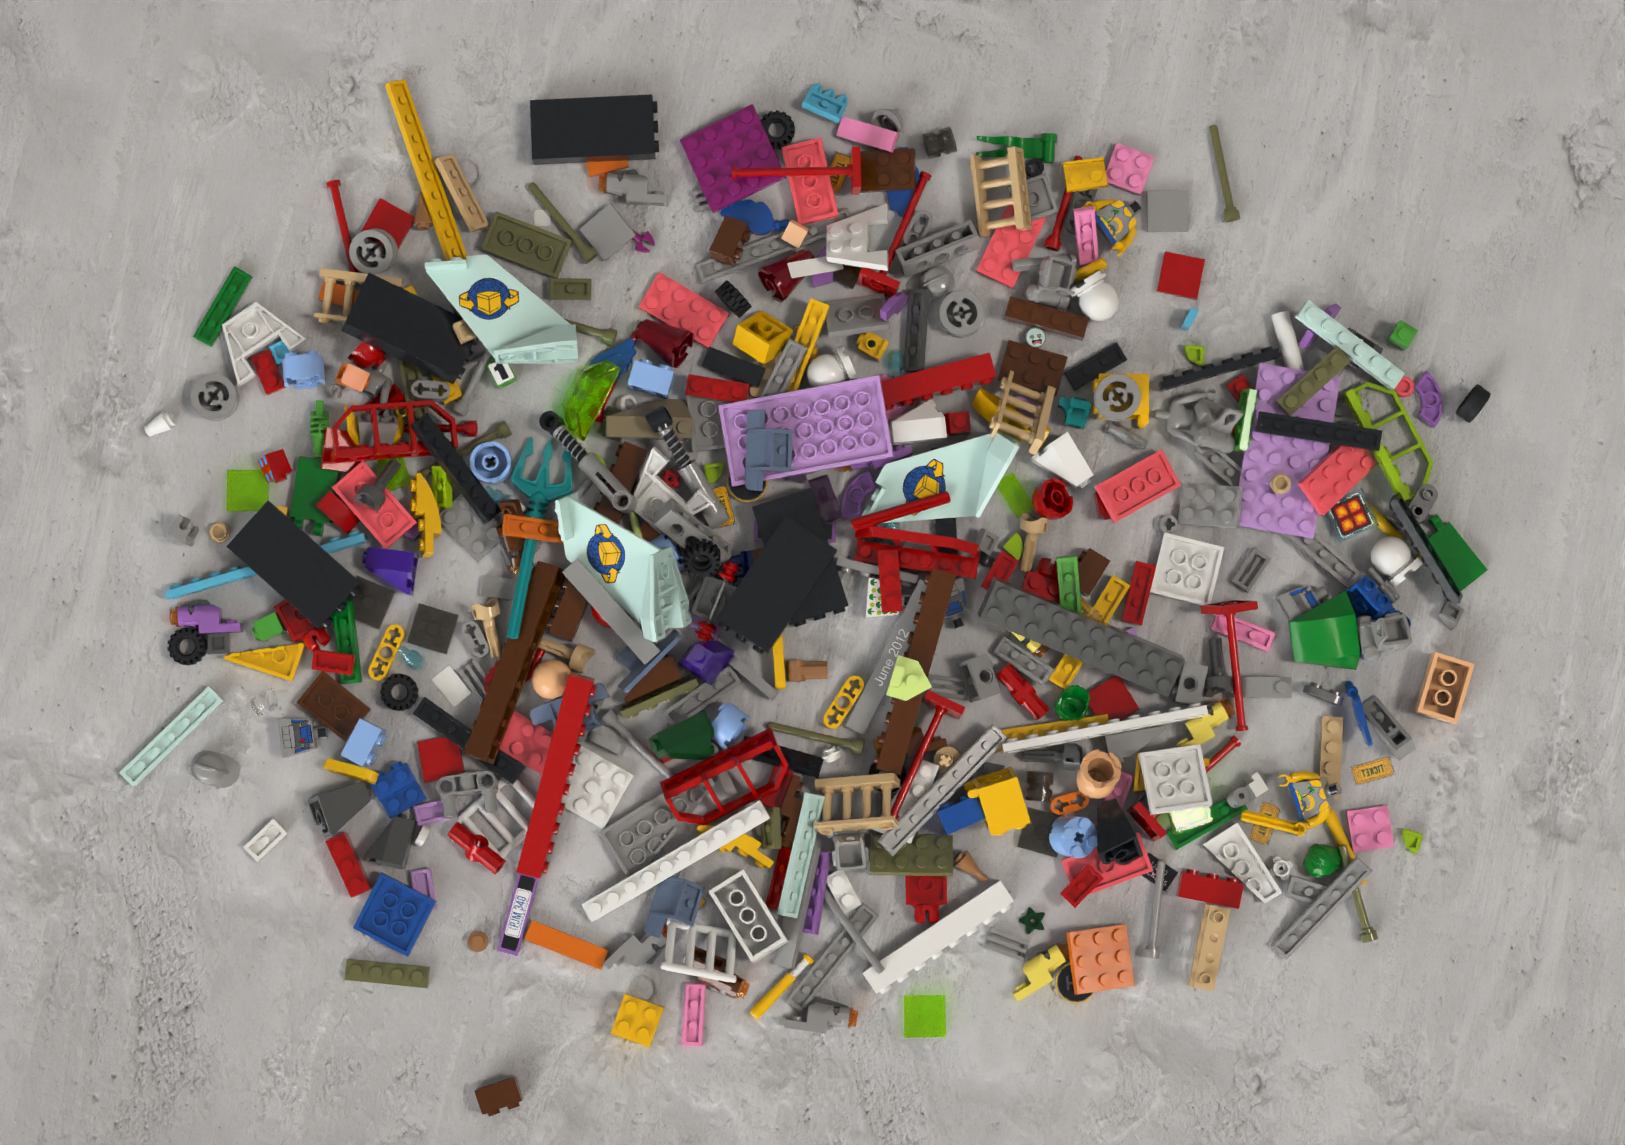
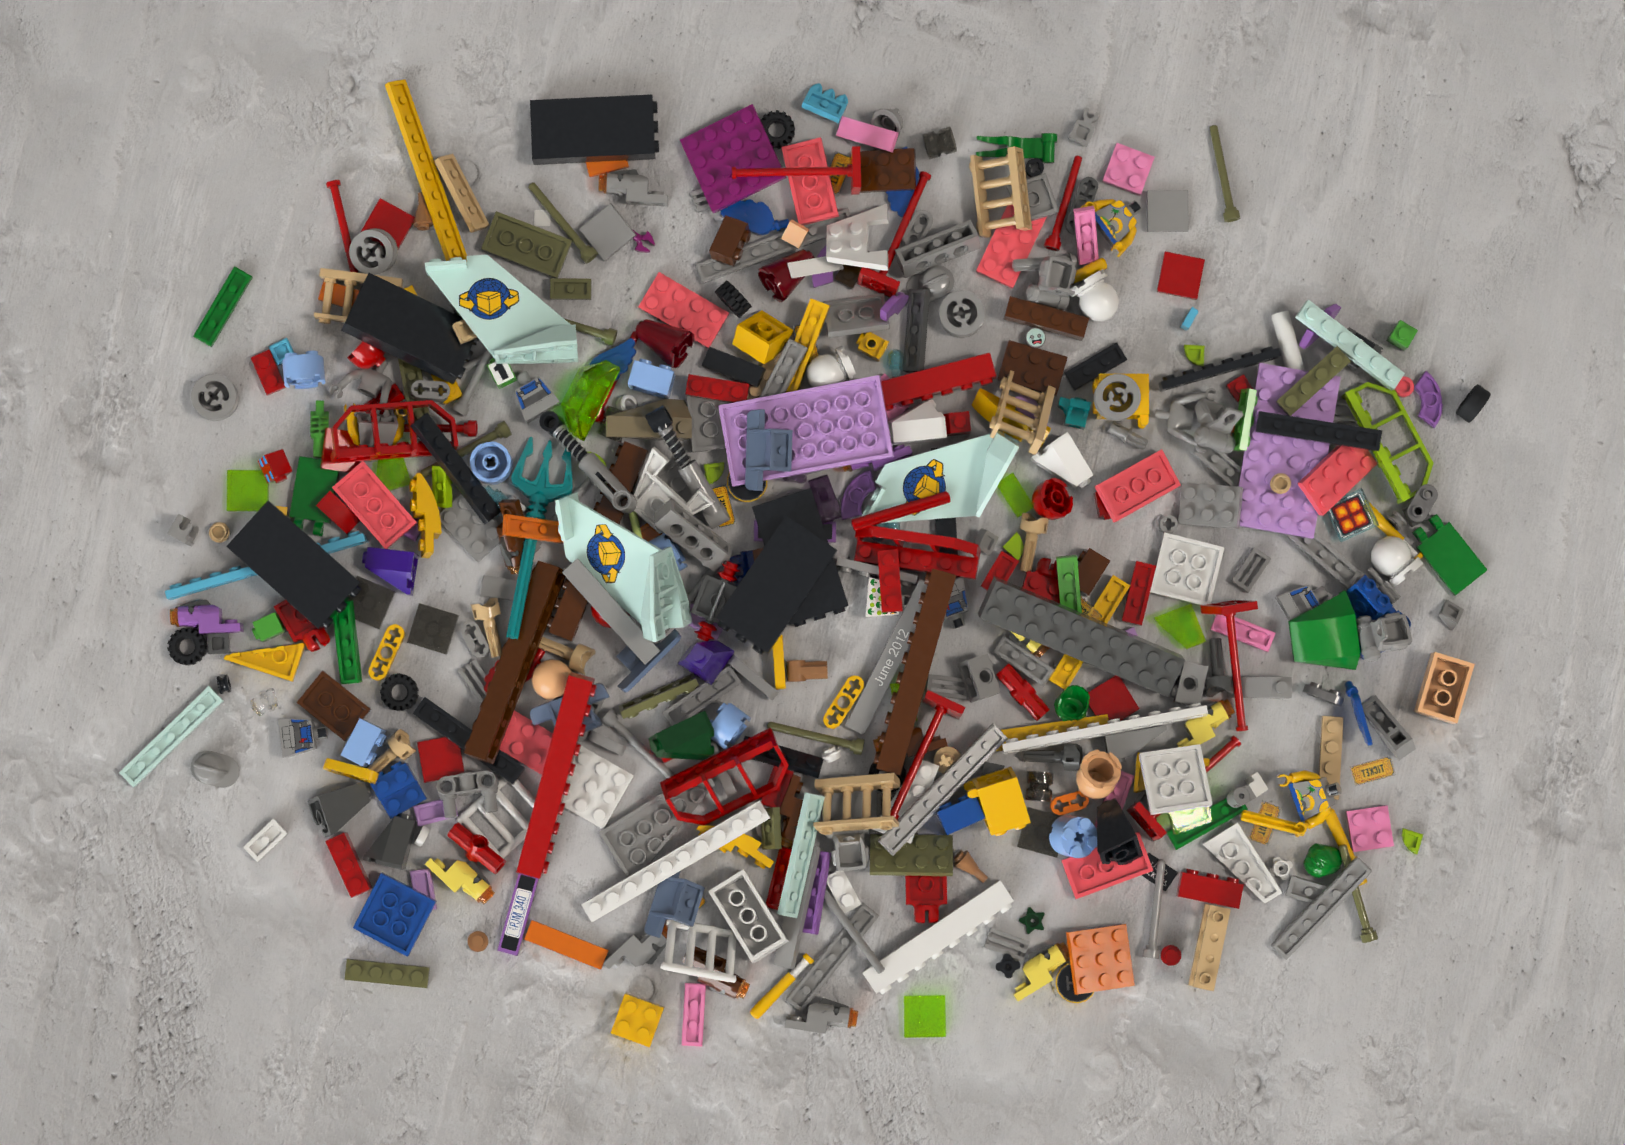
white cone [144,411,176,437] -> none
white wing [222,302,307,387] -> none
red plate [311,649,356,675] -> none
orange brick [334,363,370,392] -> none
dark grey piece [354,459,401,513] -> none
clear light blue cylinder [398,645,425,670] -> none
white sticker [432,665,471,707] -> none
reddish brown brick [474,1076,523,1117] -> none
reddish brown slope [624,654,683,703] -> none
red plate [660,469,680,488] -> none
black tyre [683,539,720,578] -> none
yellowish green plate [886,655,932,701] -> none
black axle [979,551,995,568] -> none
red plate [1060,864,1104,908] -> none
yellow plate [1063,157,1108,193] -> none
black plate [1389,492,1463,606] -> none
none -> black bush [217,674,231,694]
none -> tan piece [367,729,416,773]
none -> light yellow plate [425,858,495,905]
none -> light grey torso [514,371,561,424]
none -> black plate [996,954,1020,978]
none -> light grey plate [1068,108,1099,147]
none -> clear neon green wing [1154,604,1206,649]
none -> red plate [1160,945,1181,966]

